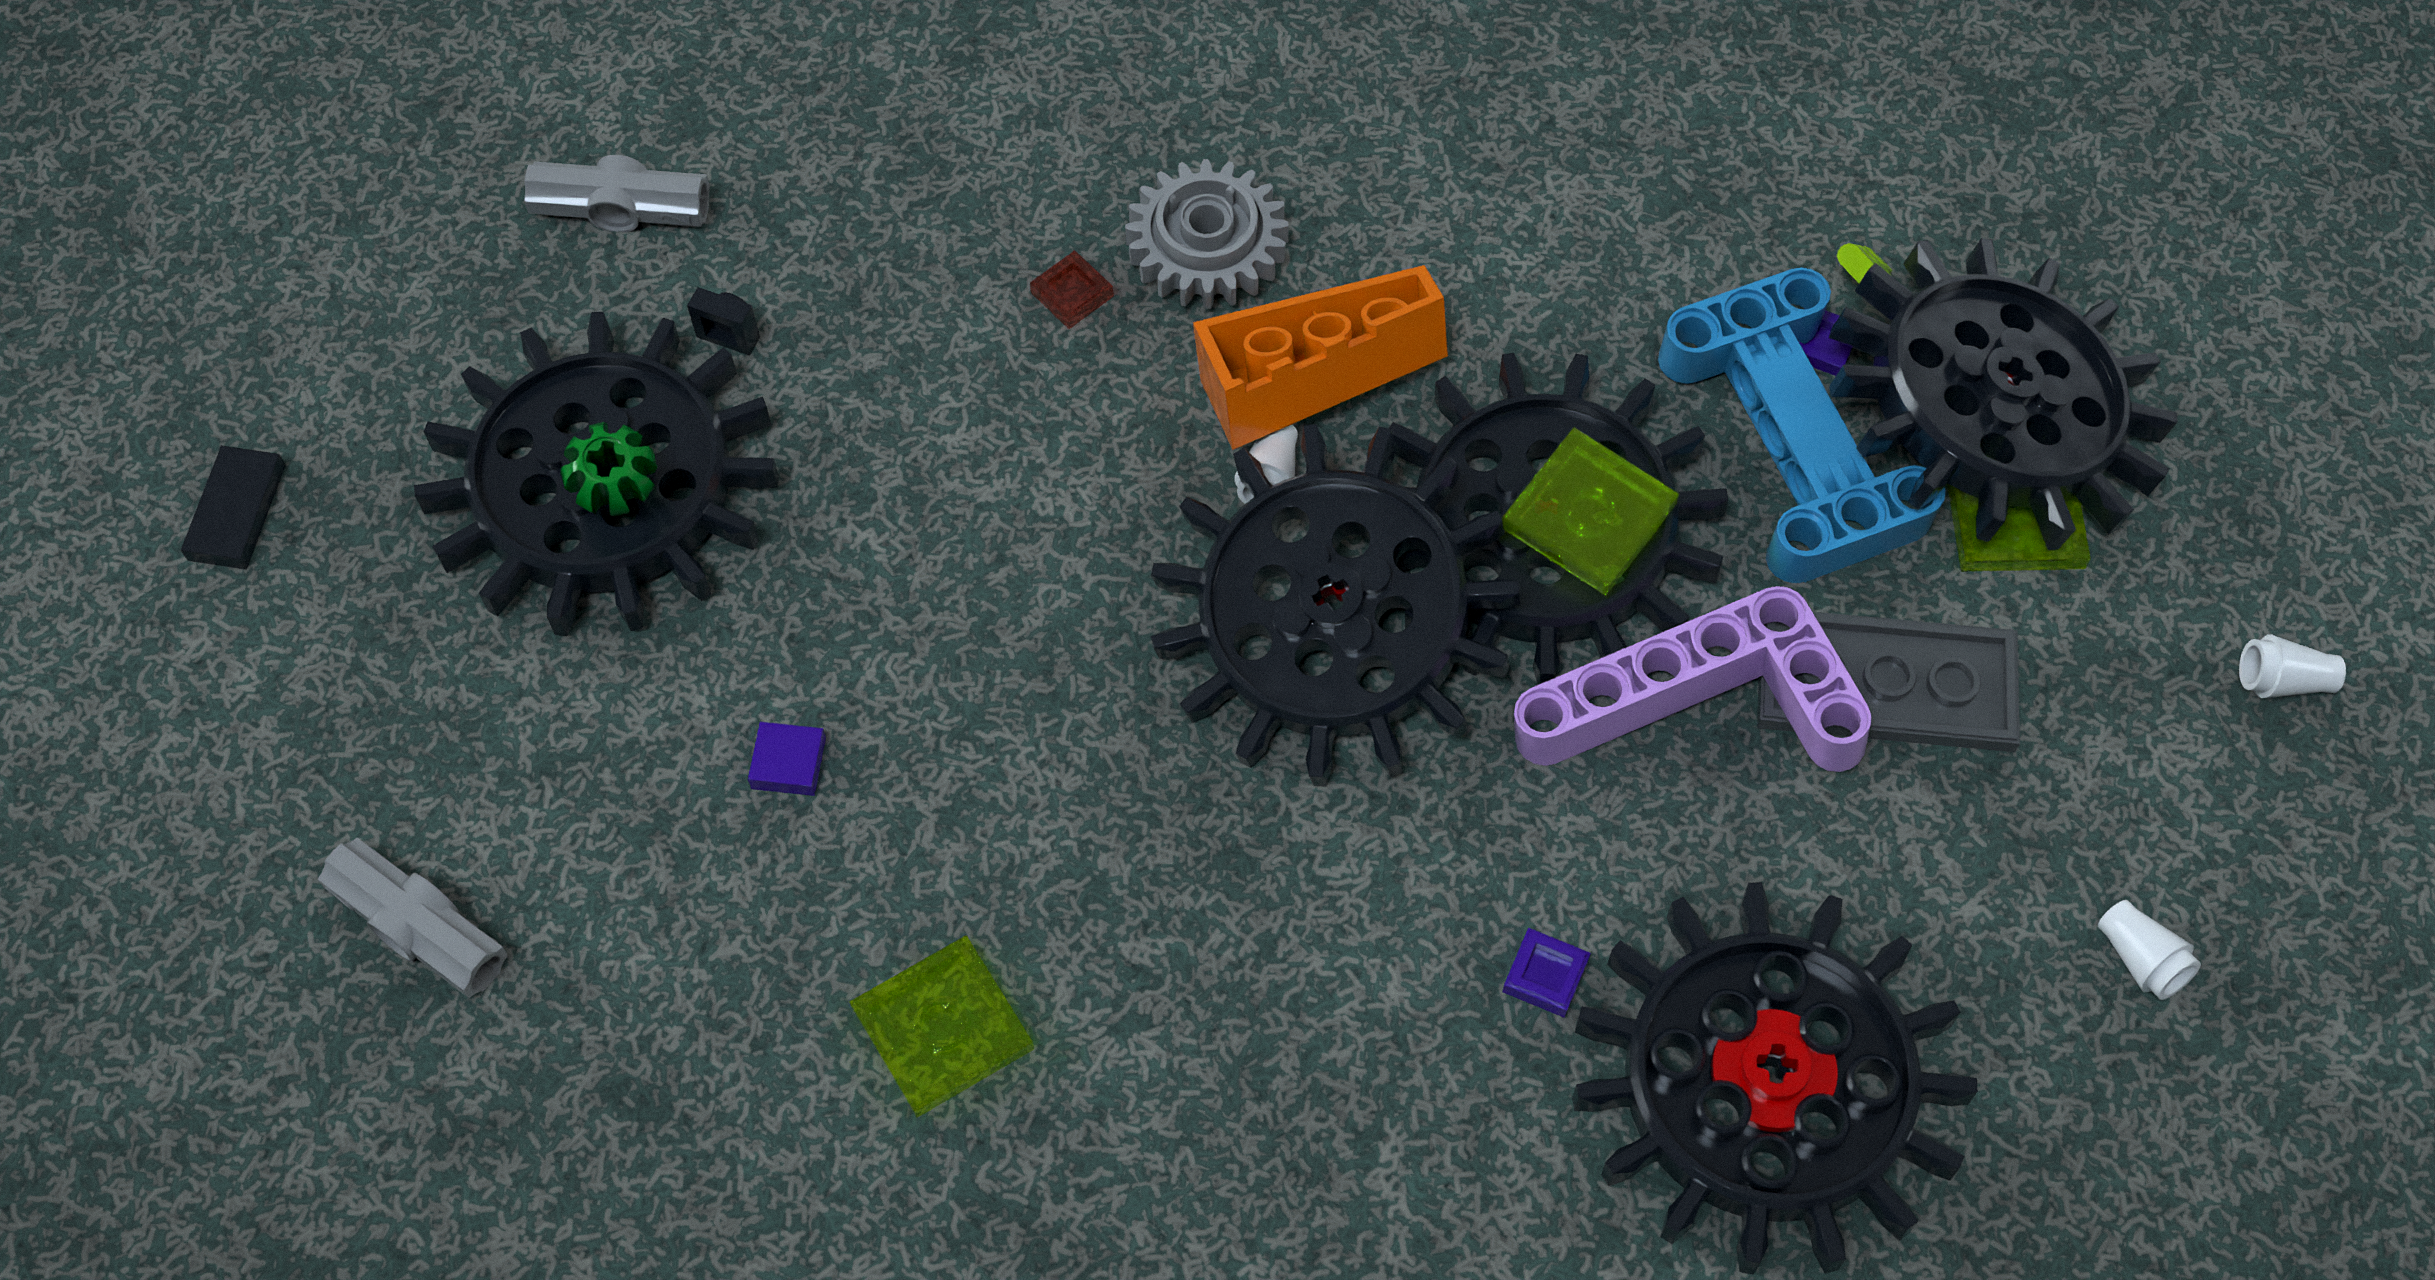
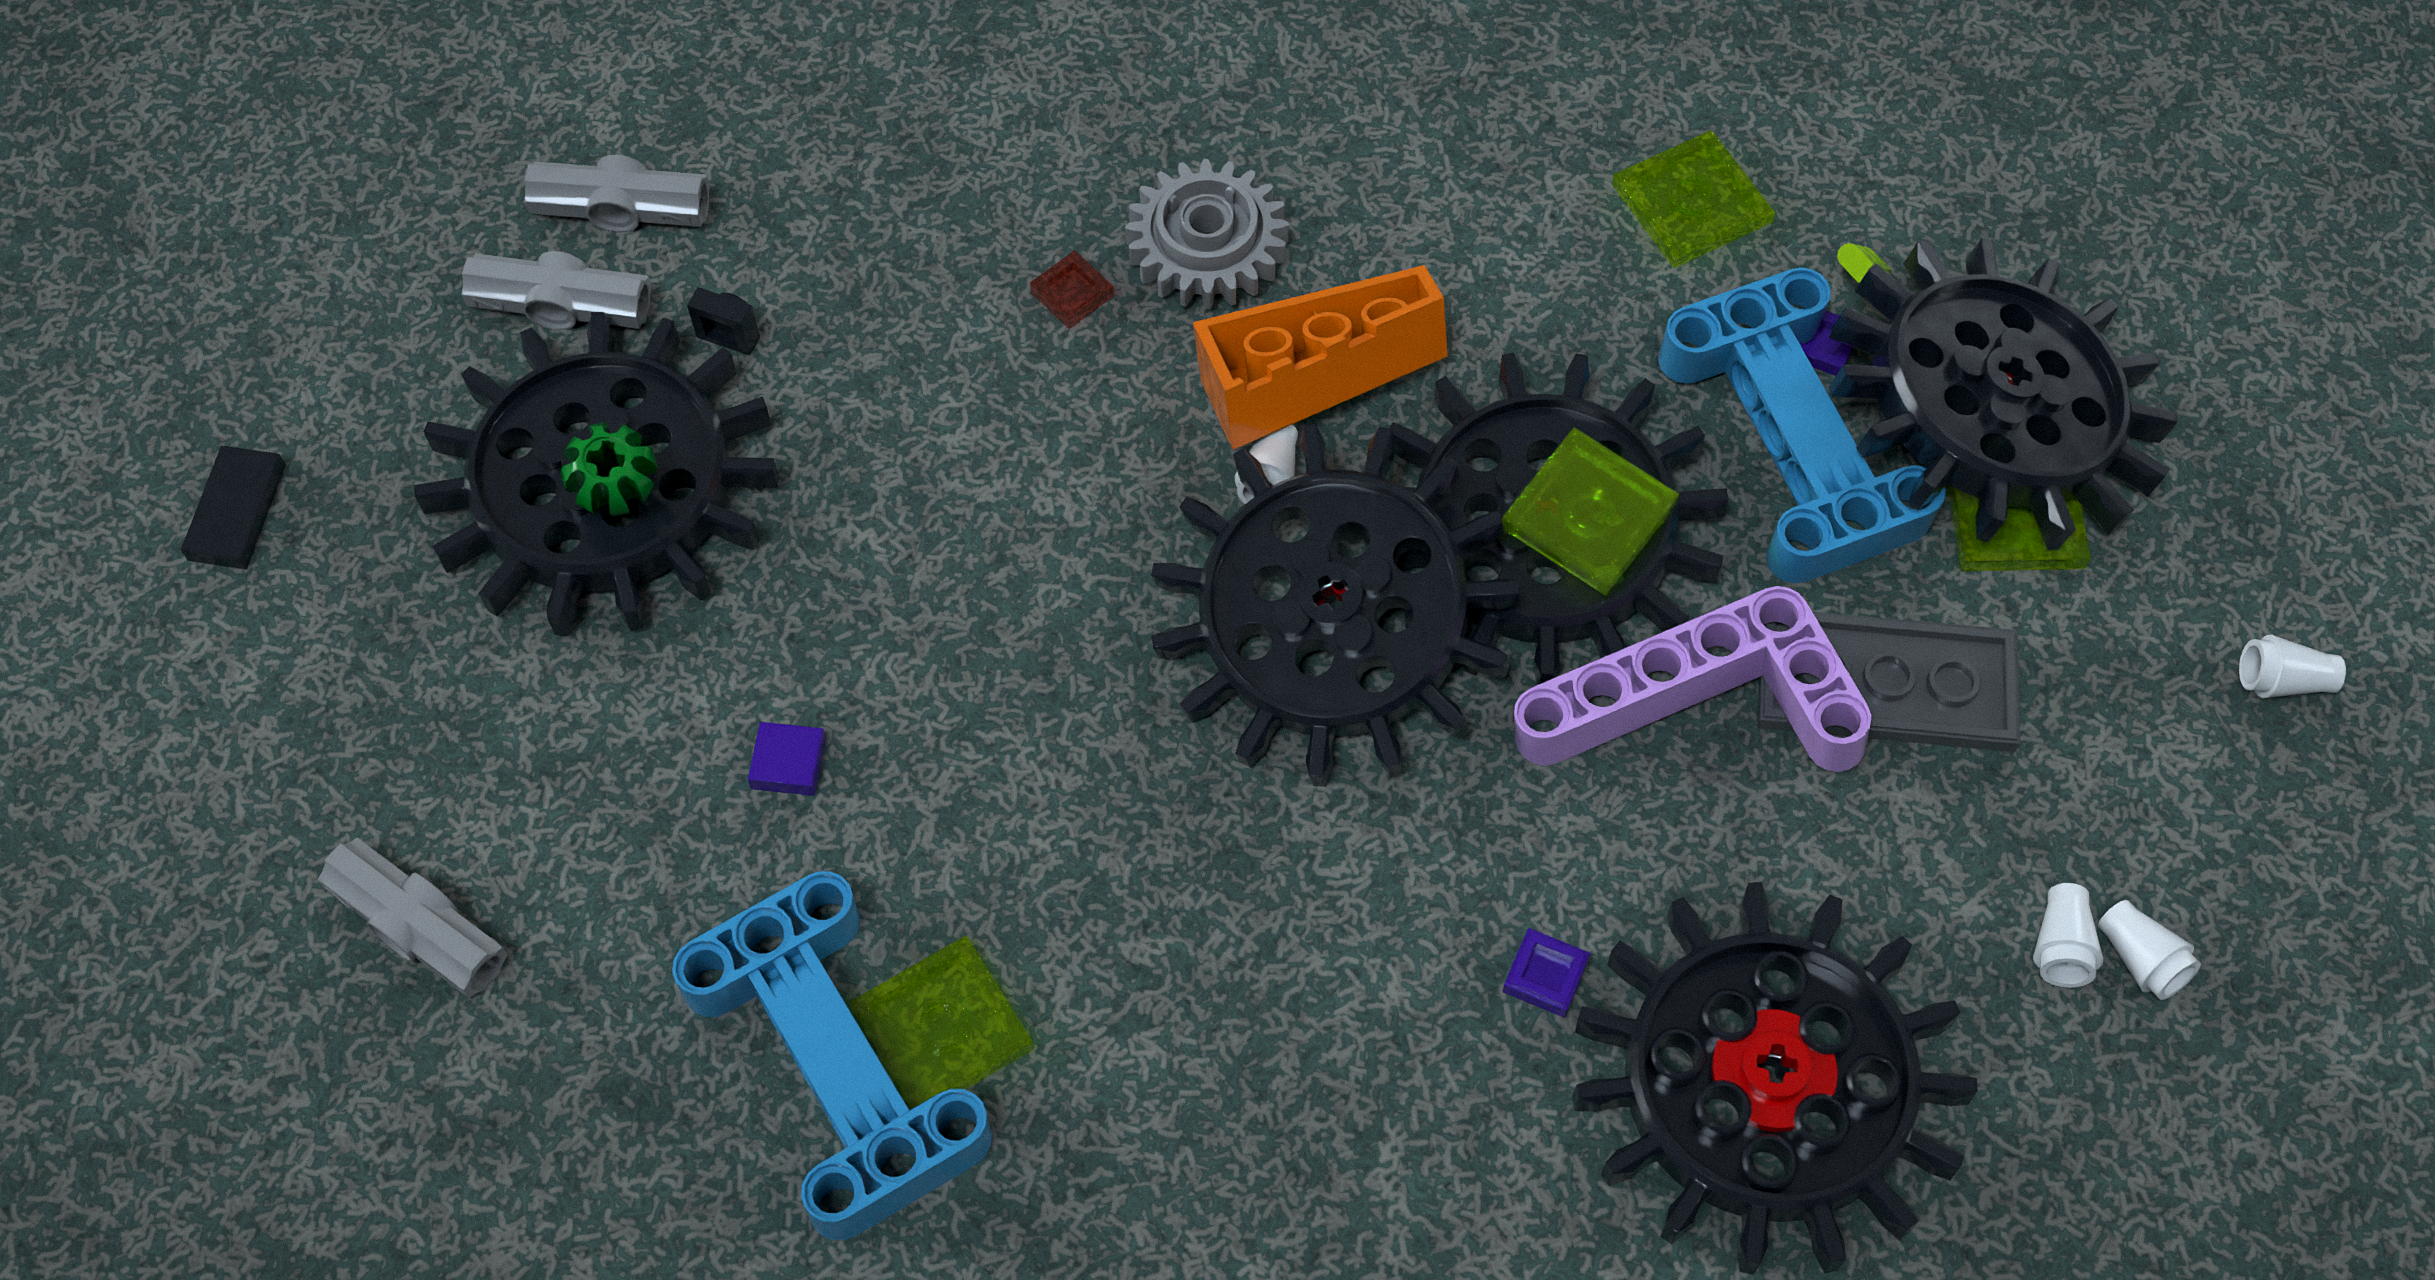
none -> light grey piece [461,251,652,330]
none -> dark azure beam [672,871,992,1240]
none -> clear neon green tile [1612,130,1775,268]
none -> white cone [2033,883,2103,988]

